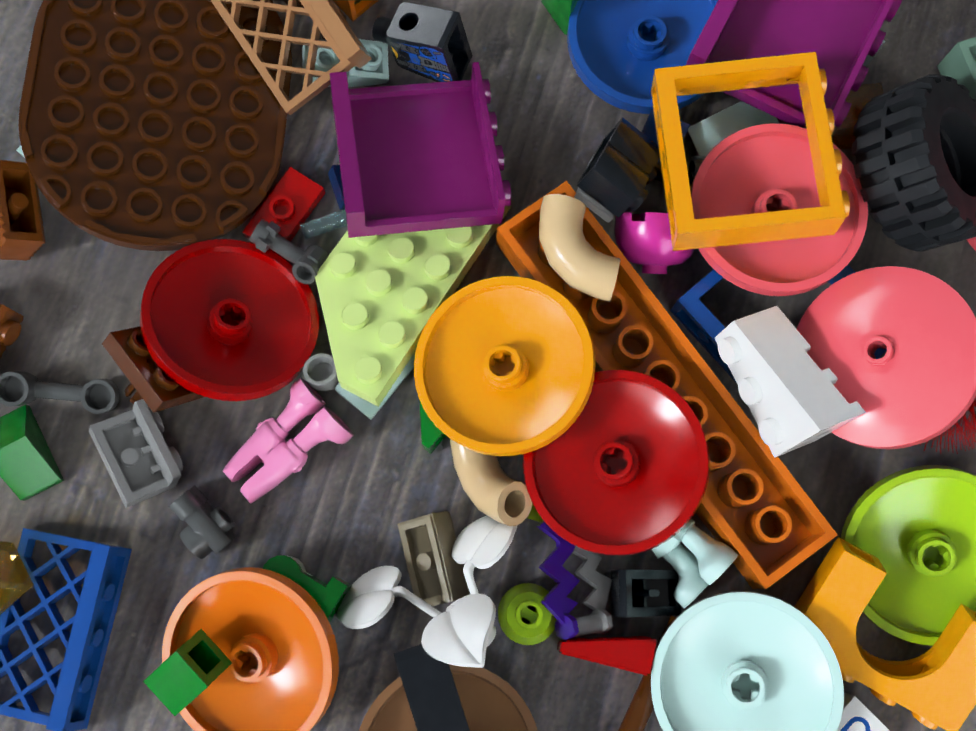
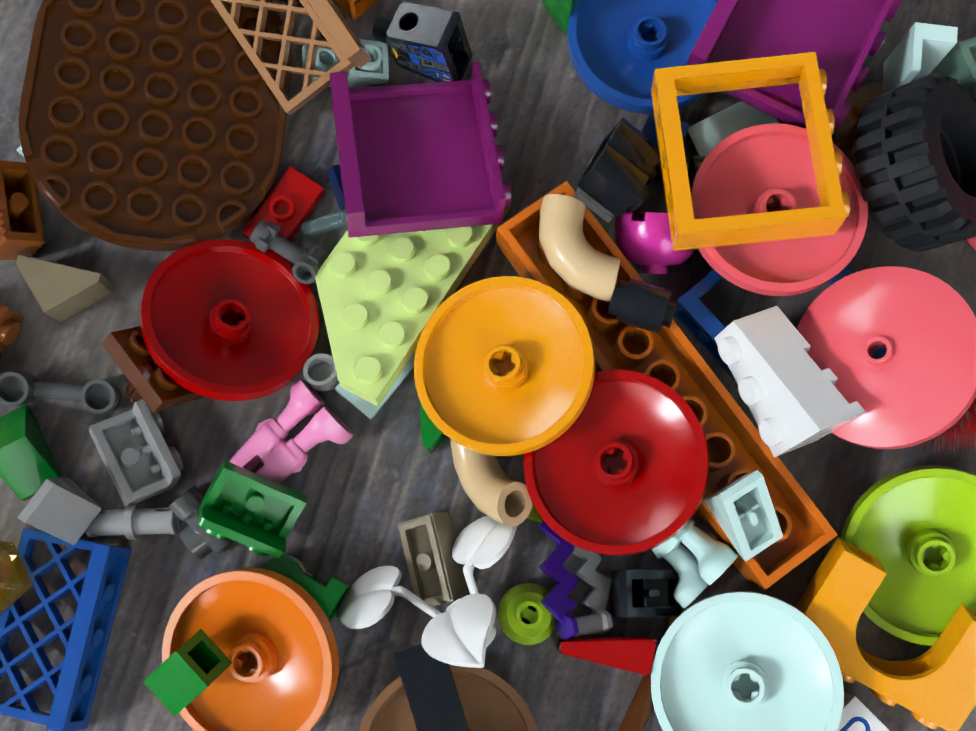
none -> dark tan slope [16,255,115,323]
none -> light grey slope [17,477,102,545]
none -> light grey pin [85,504,182,539]
none -> green bracket [197,460,307,559]
none -> black brick [608,278,678,334]
none -> light aqua slope [704,470,783,562]
none -> light aqua panel [882,22,958,94]

